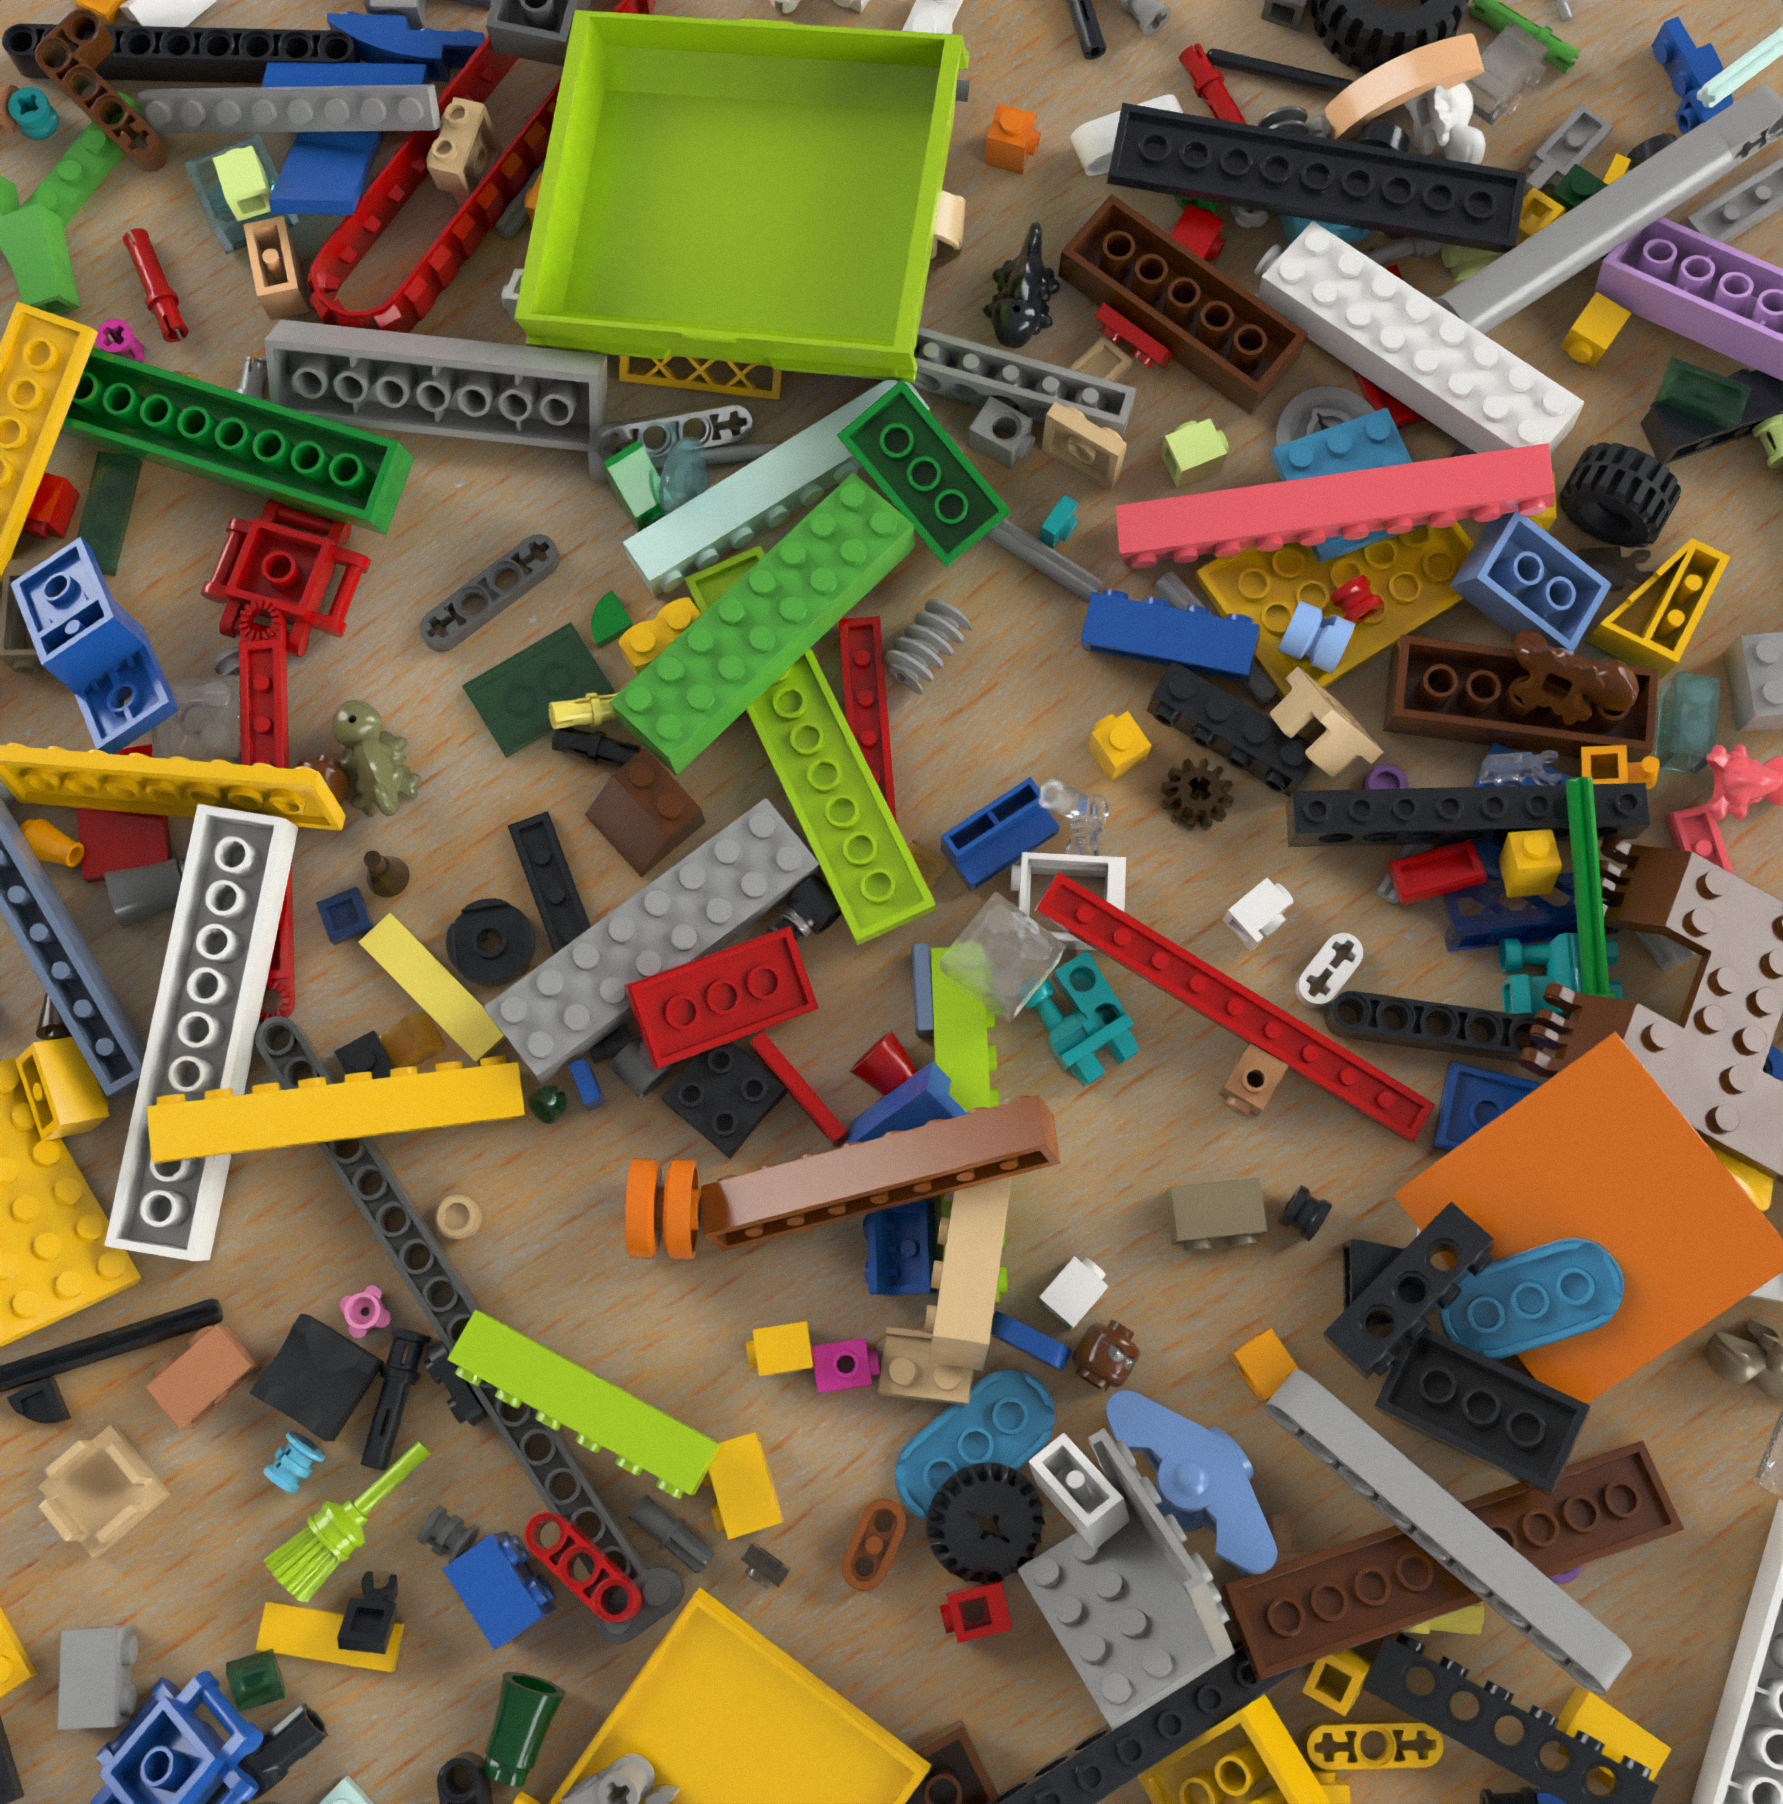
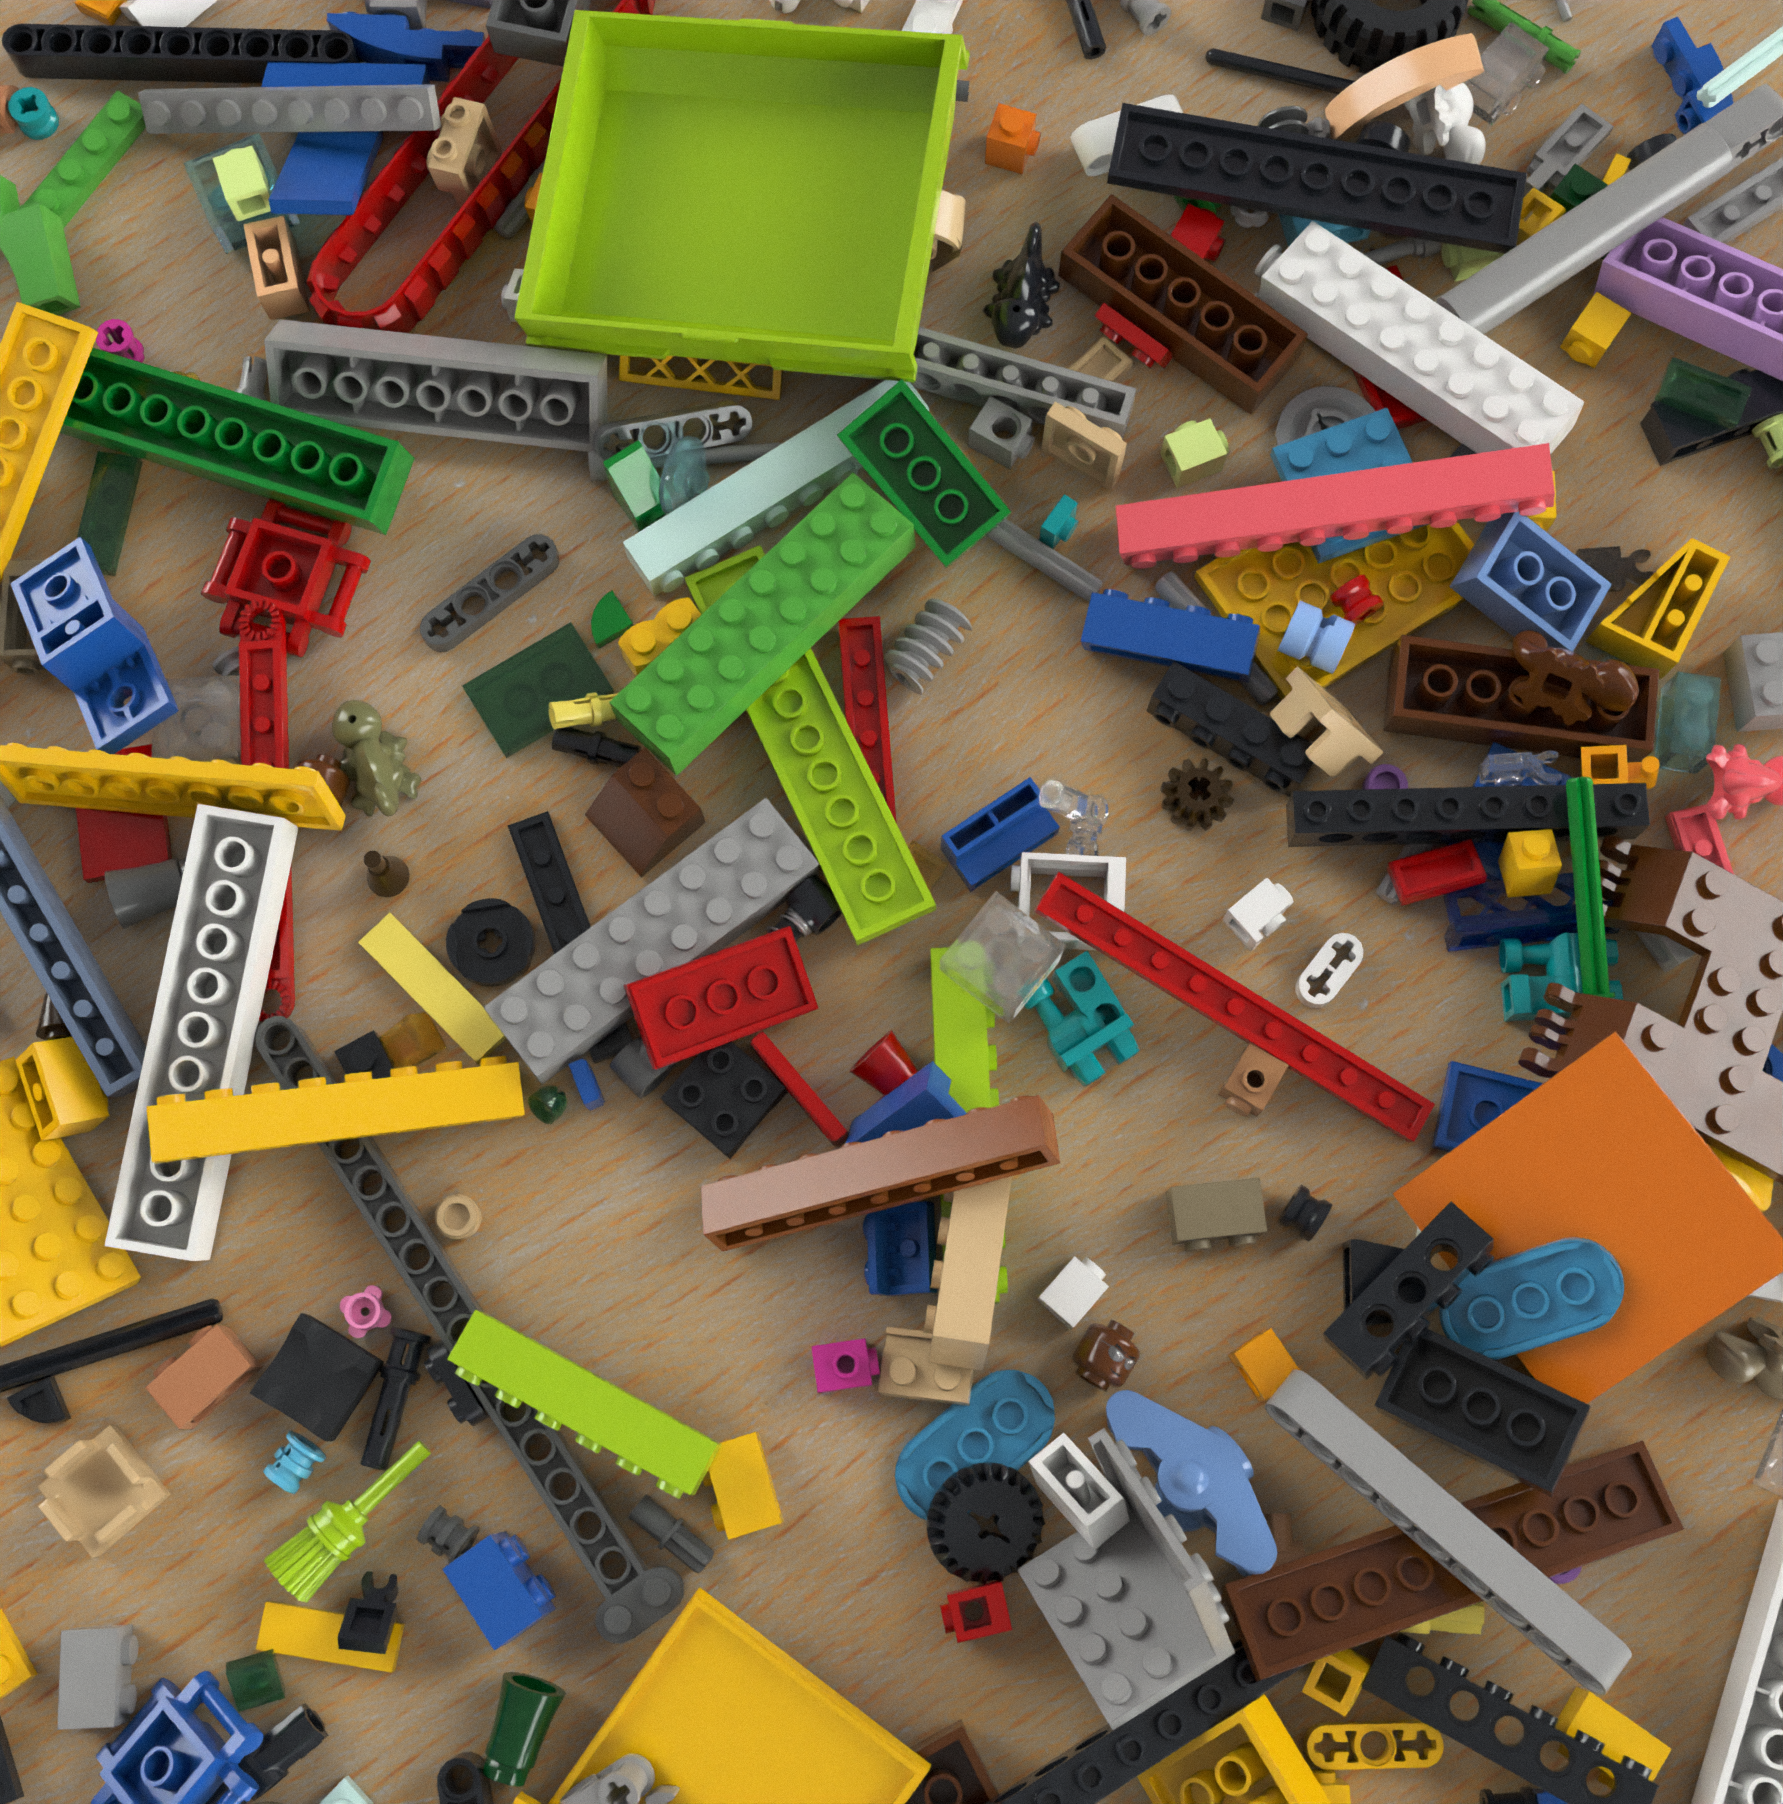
light orange cone [19,818,84,867] -> none
red brick [22,473,80,540] -> none
reddish brown beam [35,8,169,172] -> none
red pin [123,228,189,343] -> none
dark blue plate [316,887,374,945] -> none
red beam [524,1512,643,1623] -> none
orange wheel [625,1158,701,1260] -> none
clear smoke plate [741,1542,791,1588] -> none
yellow brick [746,1321,814,1377] -> none
dark orange plate [841,1499,906,1591] -> none
sand blue tile [911,943,934,1038] -> none
blue beam [990,1311,1072,1371] -> none
yellow brick [1088,711,1152,782] -> none
red pin [1178,43,1247,124] -> none
black beam [1324,991,1545,1062] -> none
black tyre [1559,442,1681,548] -> none

